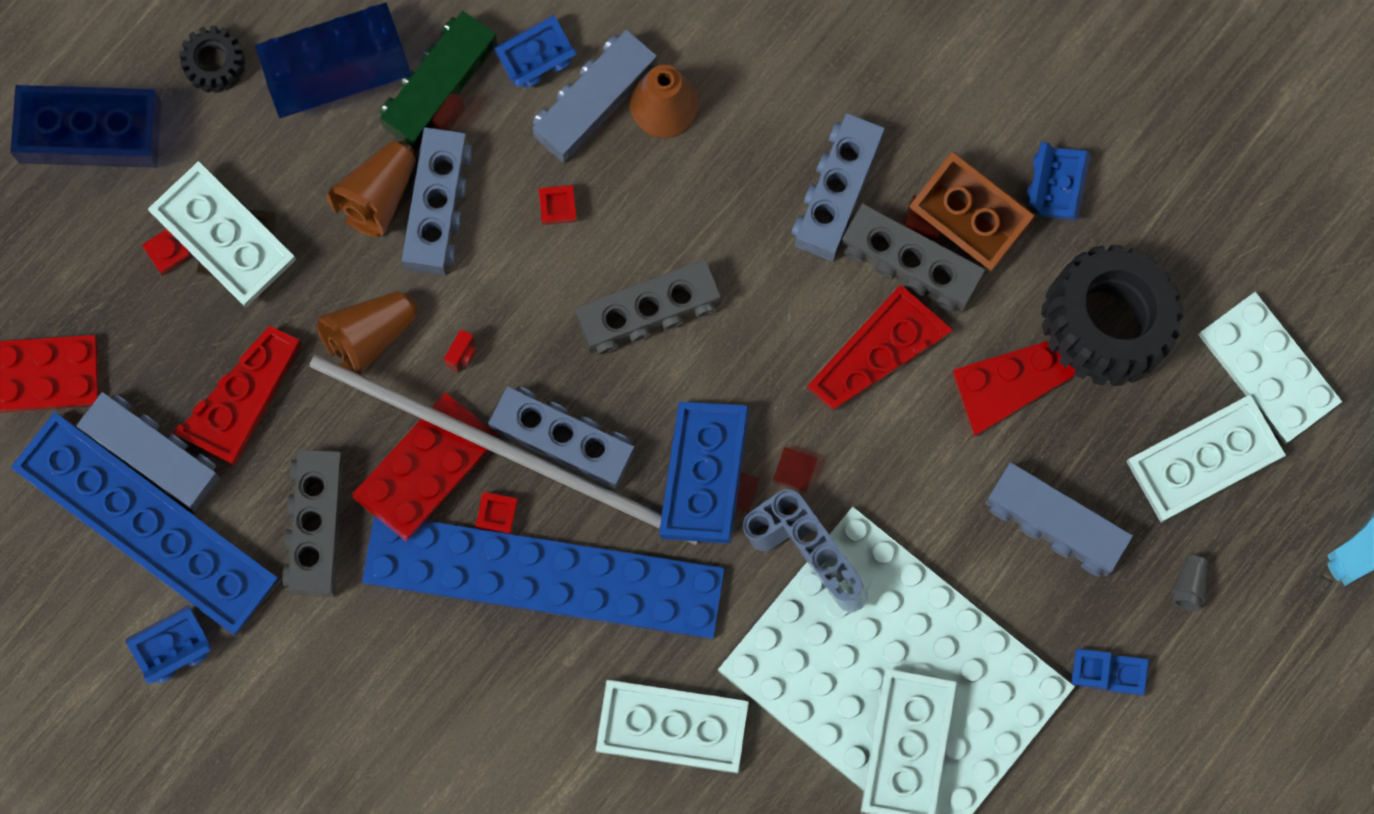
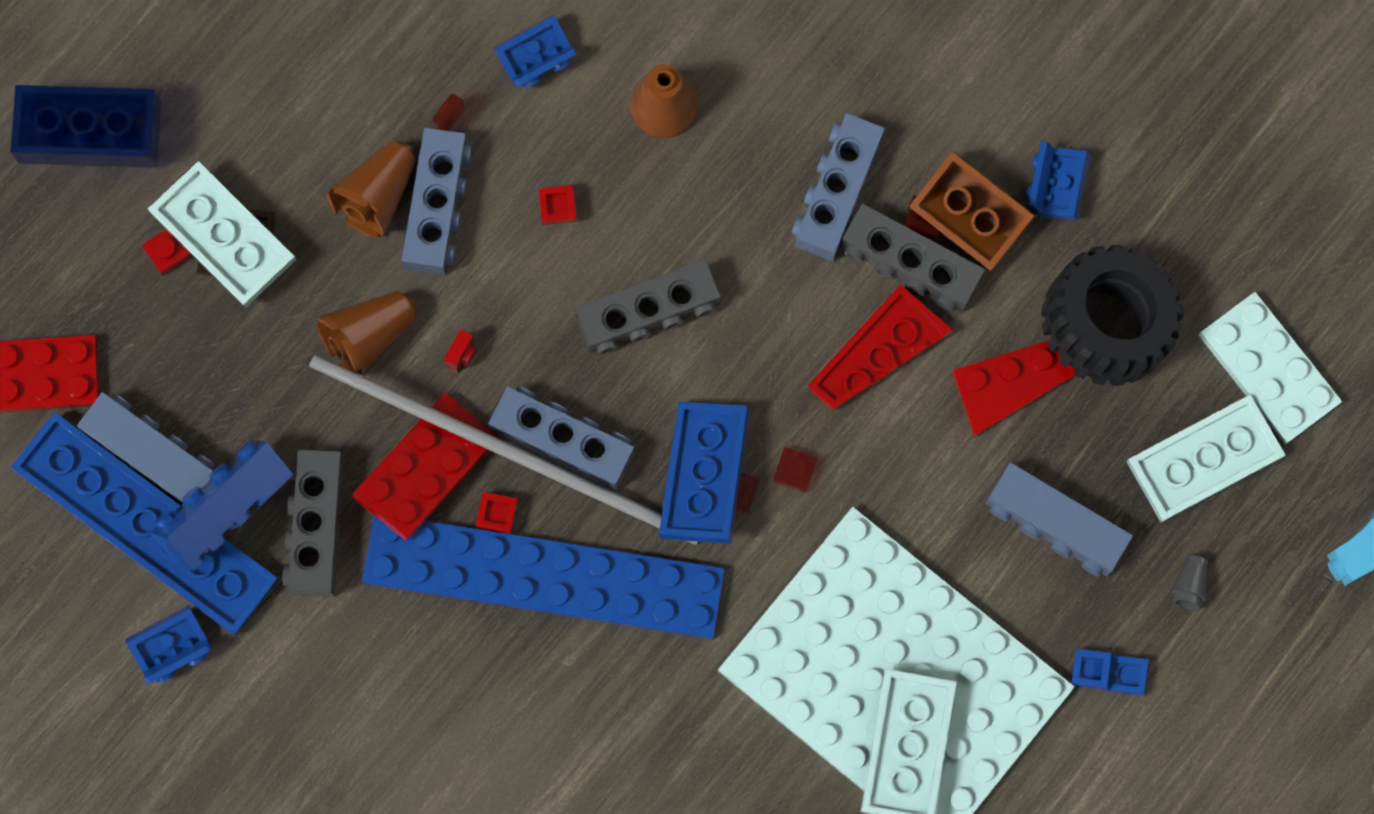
red wing [172,326,302,466] -> none
black tyre [179,26,245,93] -> none
clear blue brick [255,2,412,119] -> none
dark green brick [380,10,498,151] -> none
sand blue brick [532,29,657,164] -> none
light aqua plate [596,680,748,774] -> none
sand blue beam [743,489,868,612] -> none
none -> blue wedge [150,440,293,571]

